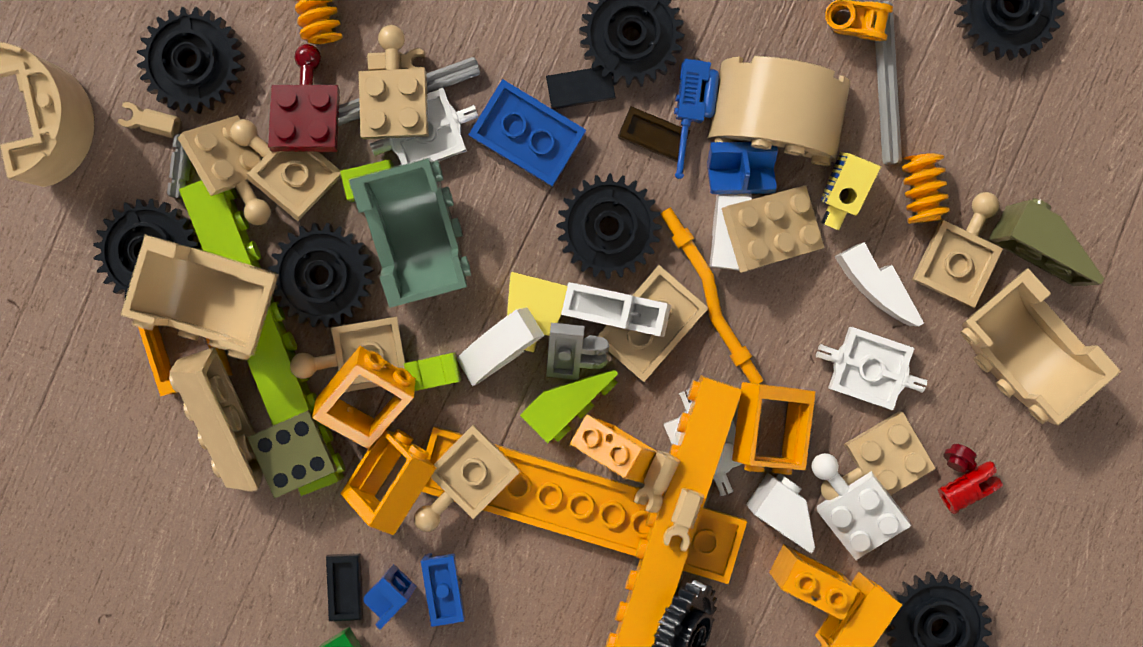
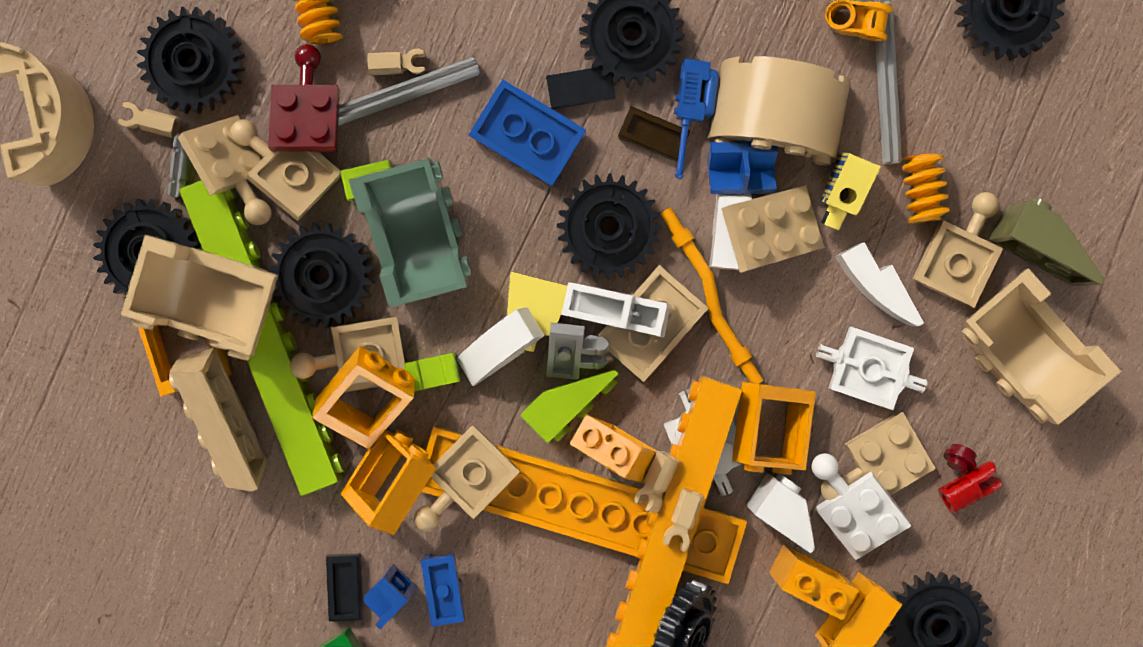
olive tile [247,410,337,499] -> none
tan plate [358,25,429,140] -> none
white plate [370,88,479,165] -> none

